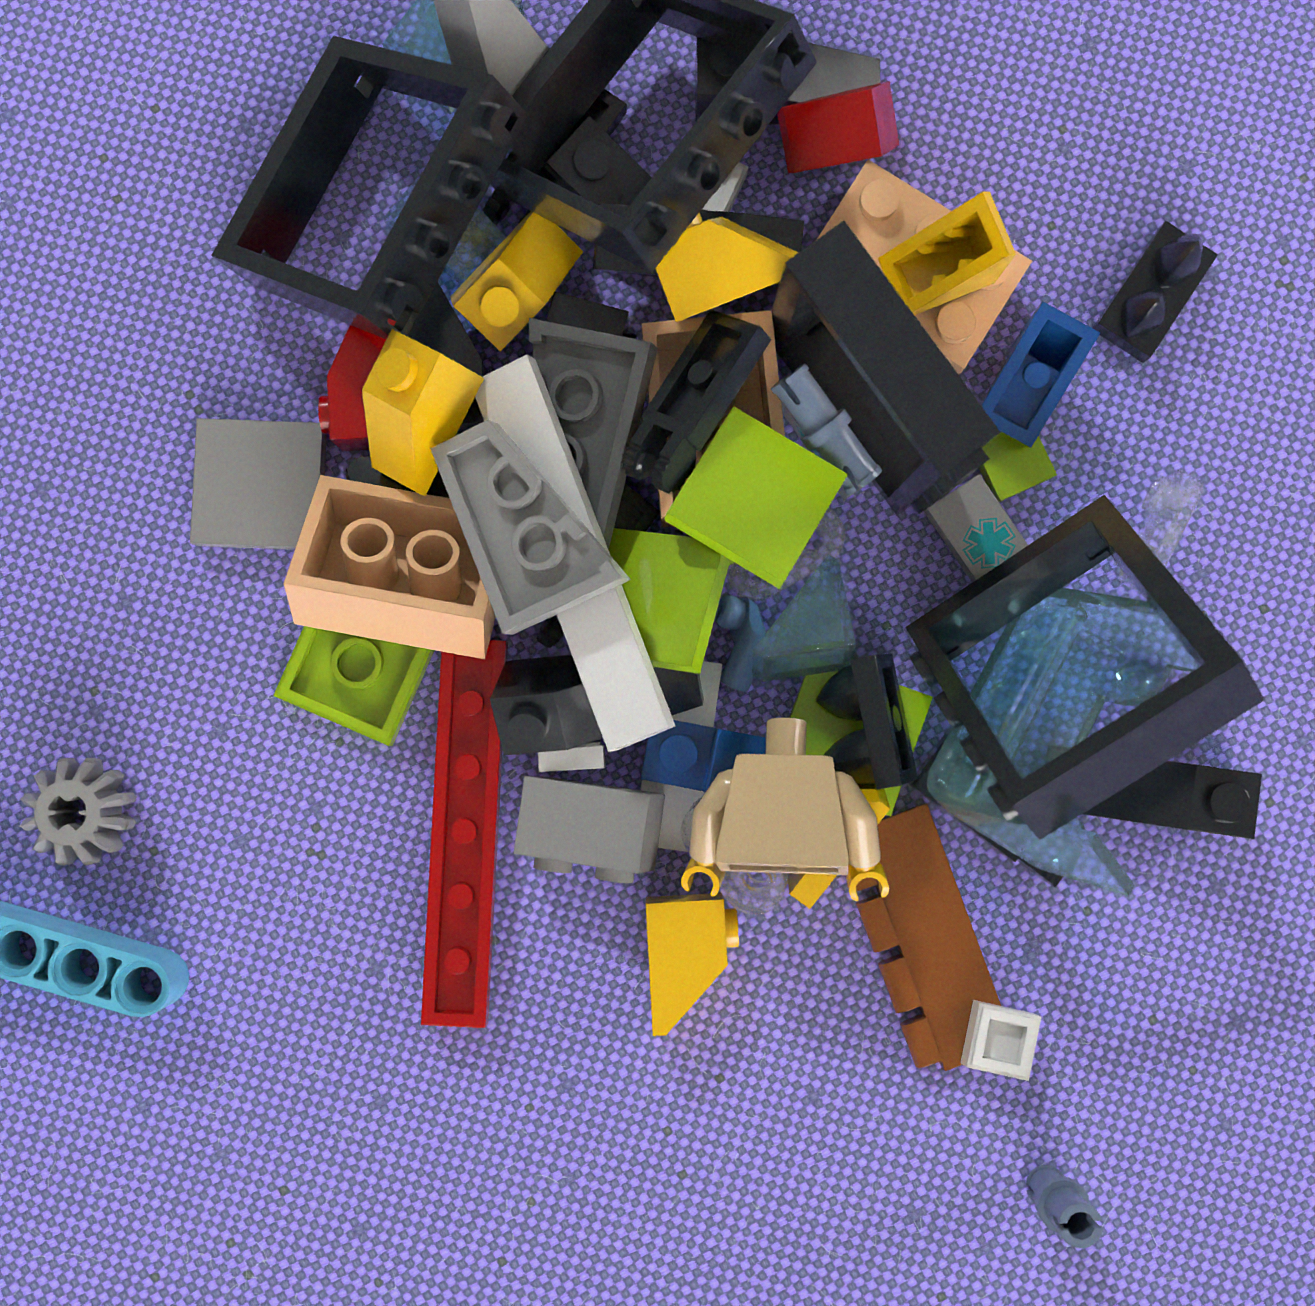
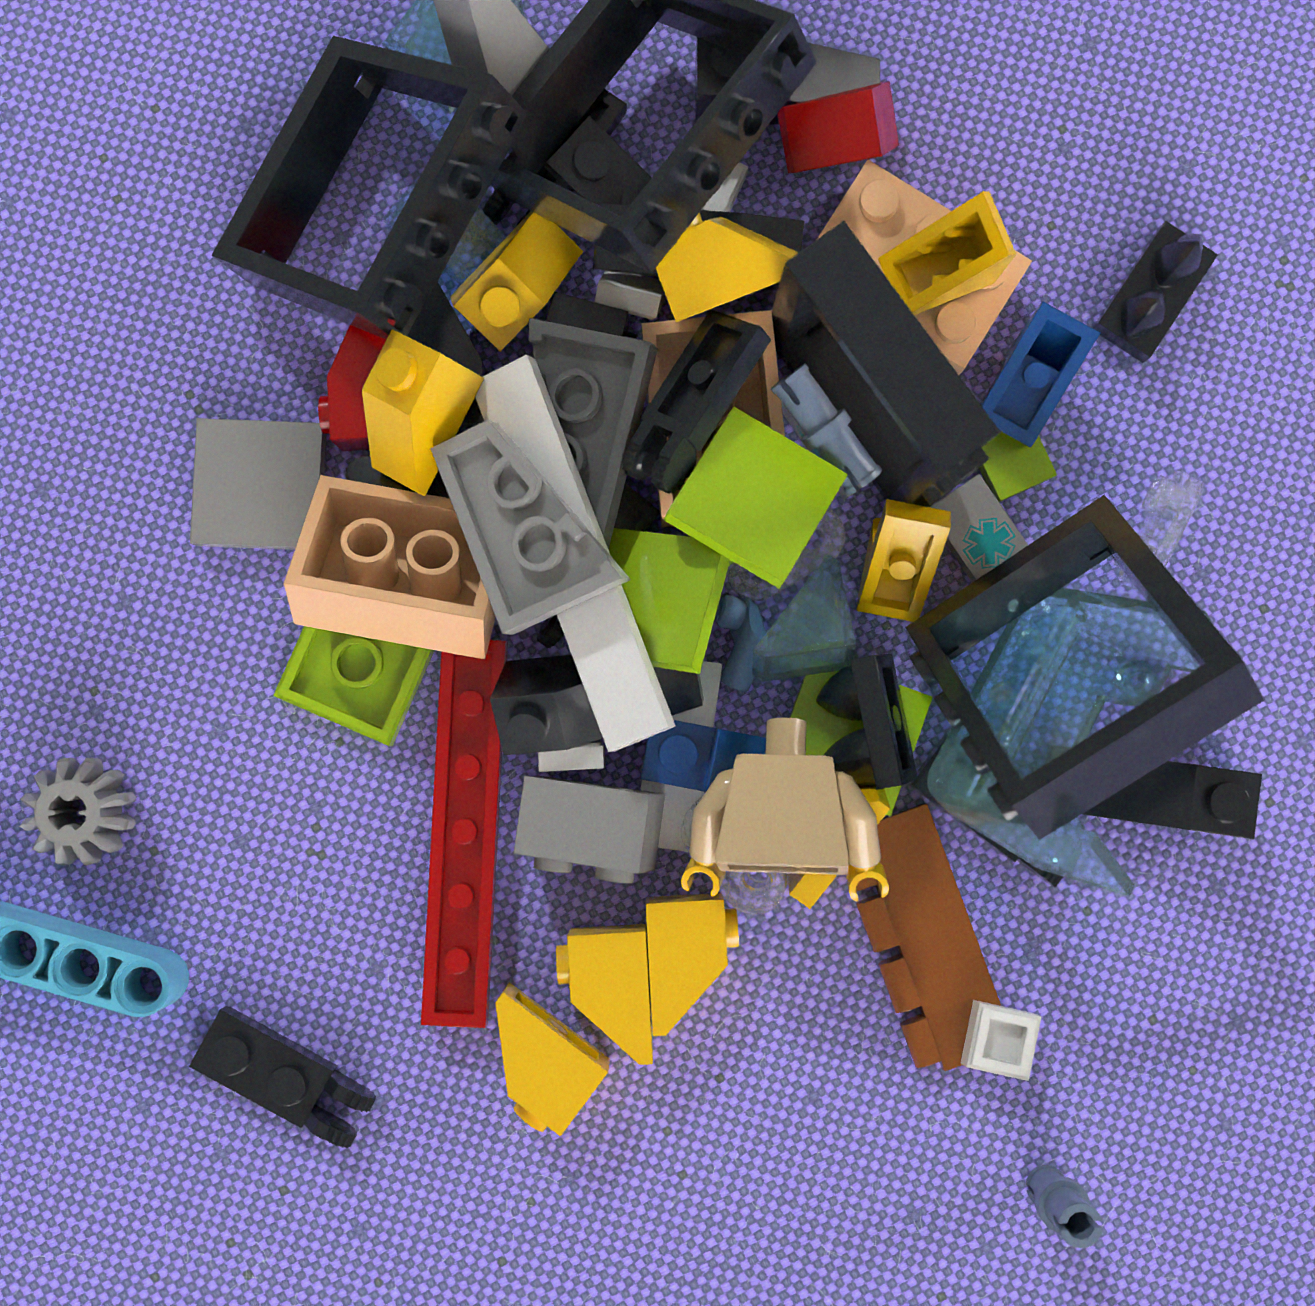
none -> black hinge [189,1006,376,1148]
none -> yellow slope [495,982,610,1136]
none -> yellow slope [556,924,653,1065]
none -> white tile [594,271,665,320]
none -> yellow slope [856,499,951,622]

